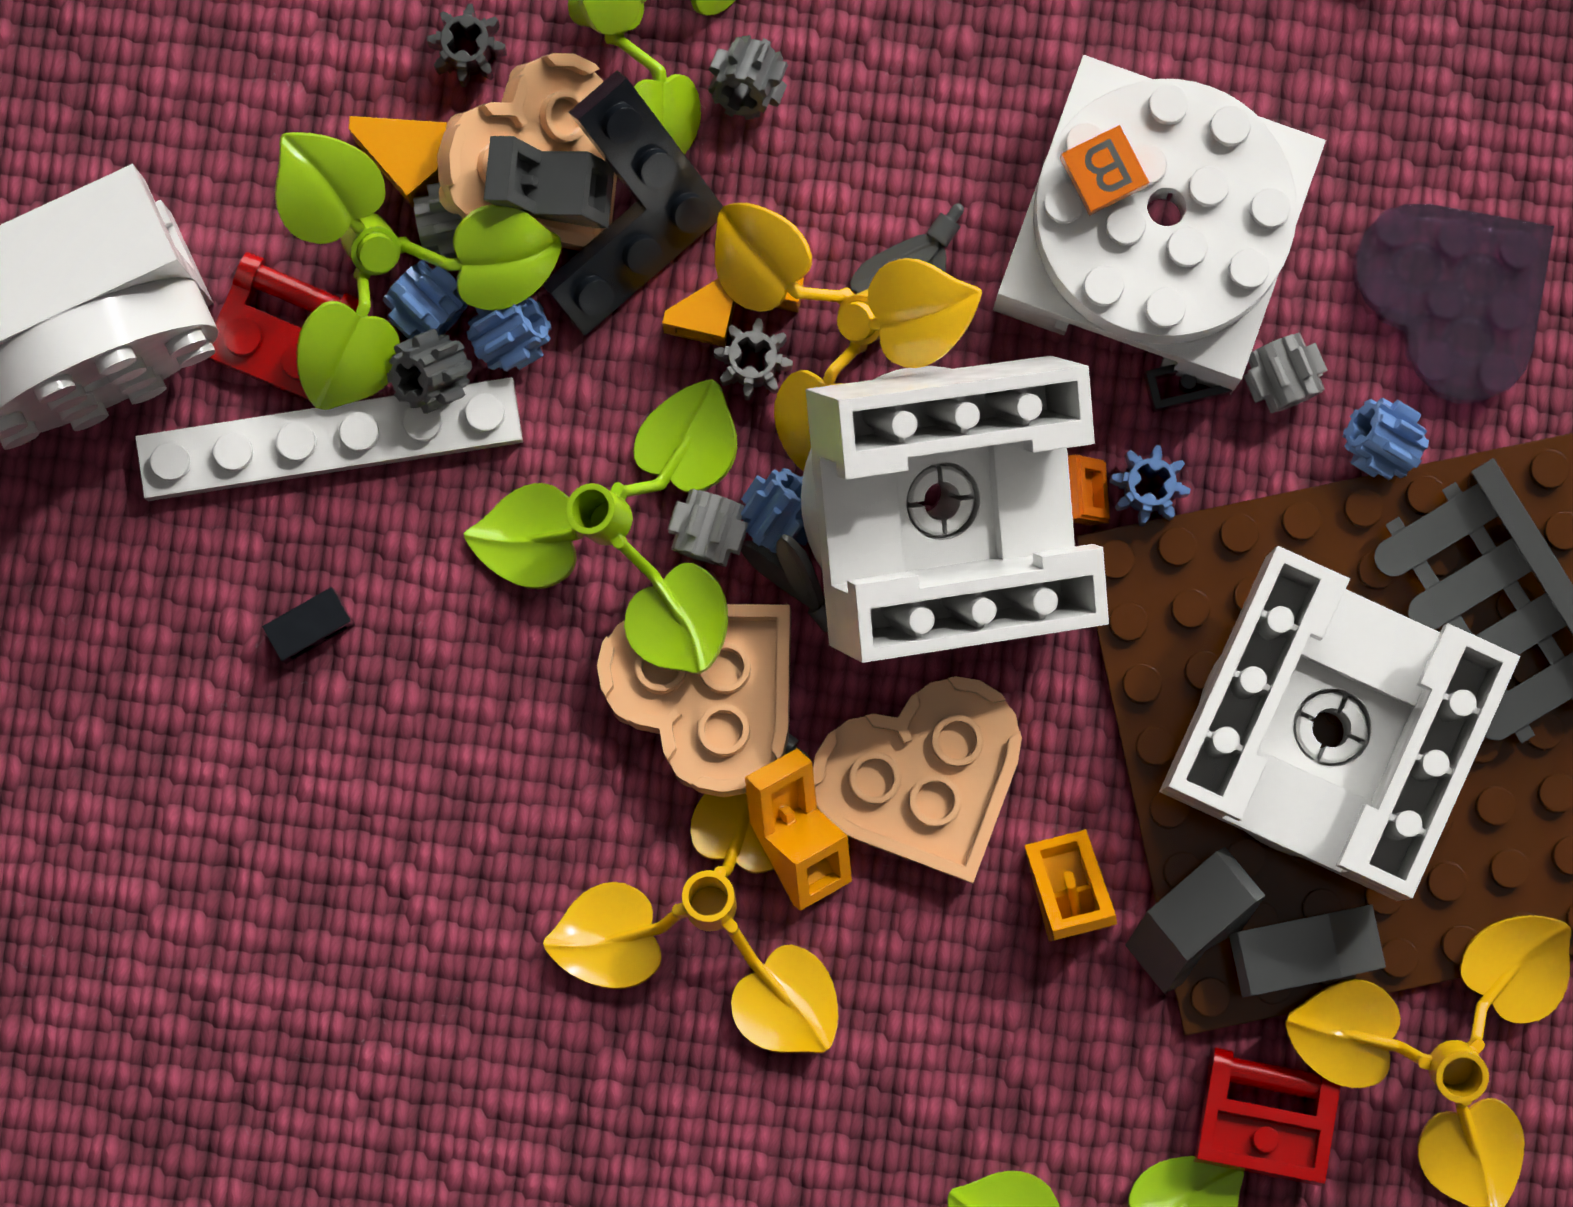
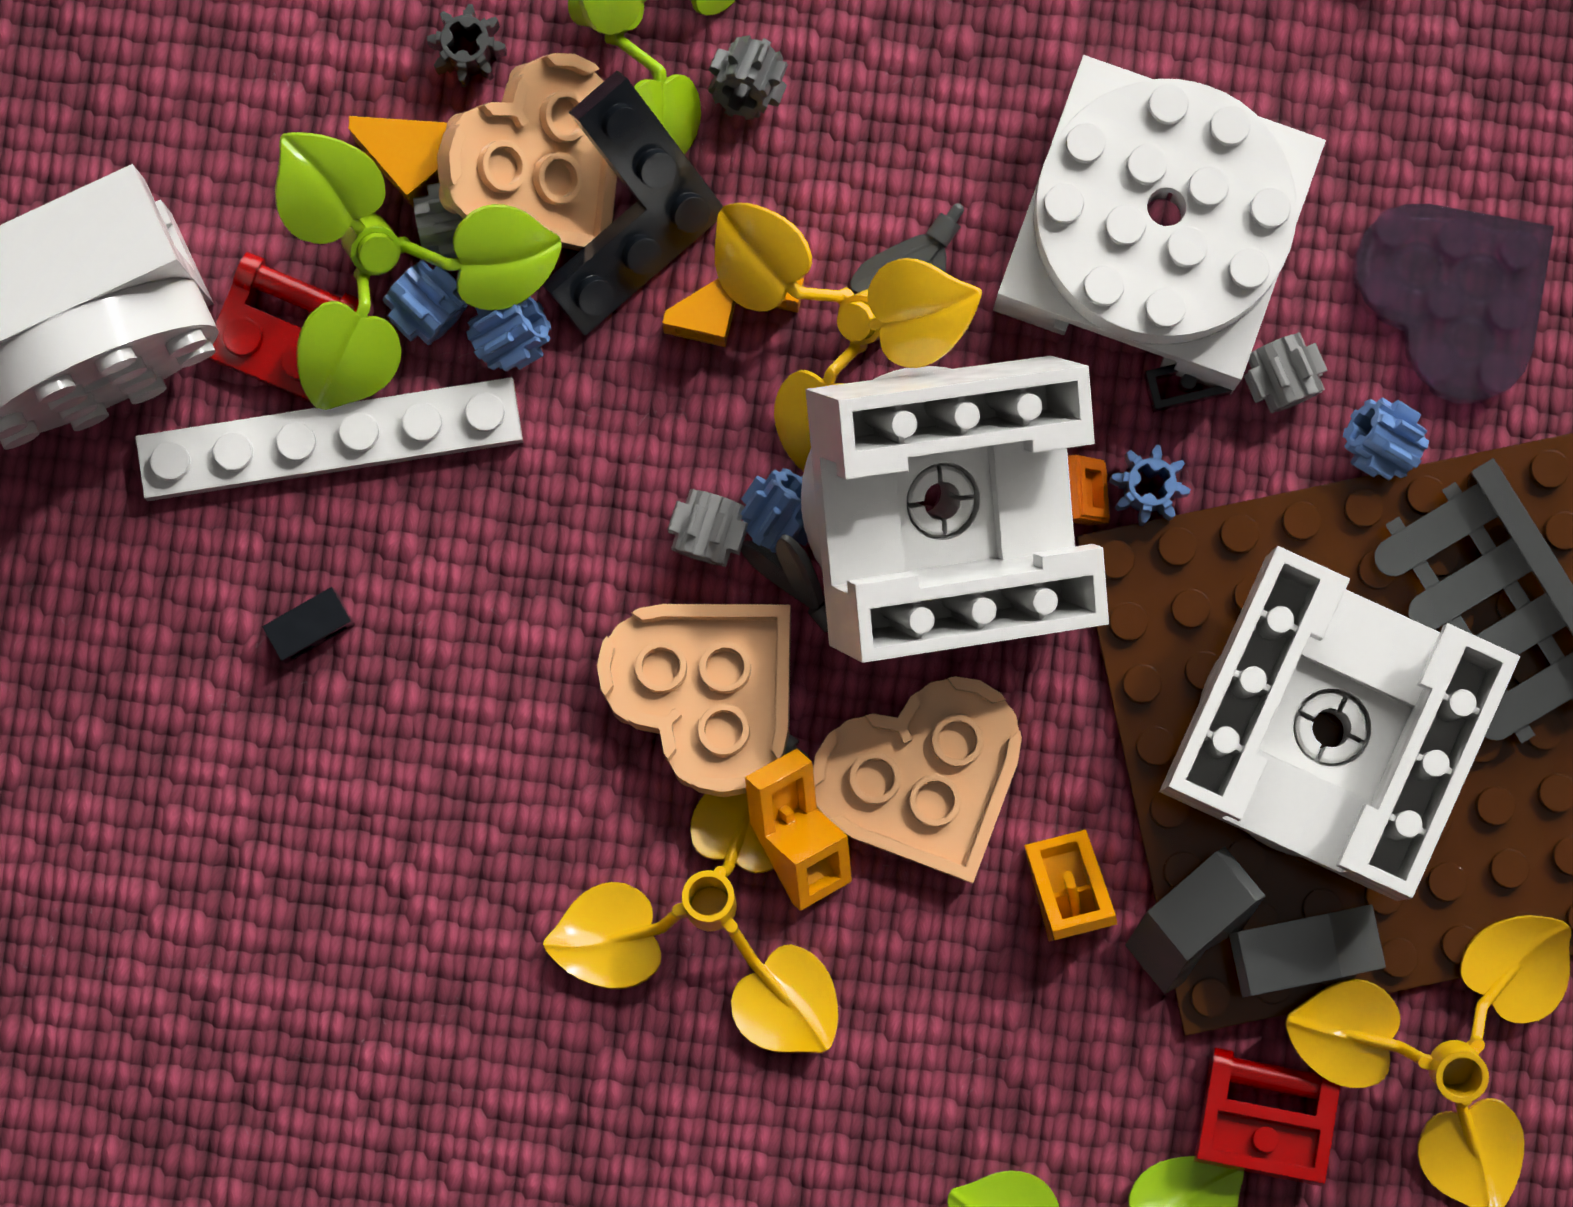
dark grey gear [387,329,472,414] -> none
lime plant [464,379,737,674] -> none
dark grey slope [484,136,614,228] -> none
light grey gear [714,318,793,400] -> none
orange tile [1060,125,1150,216] -> none

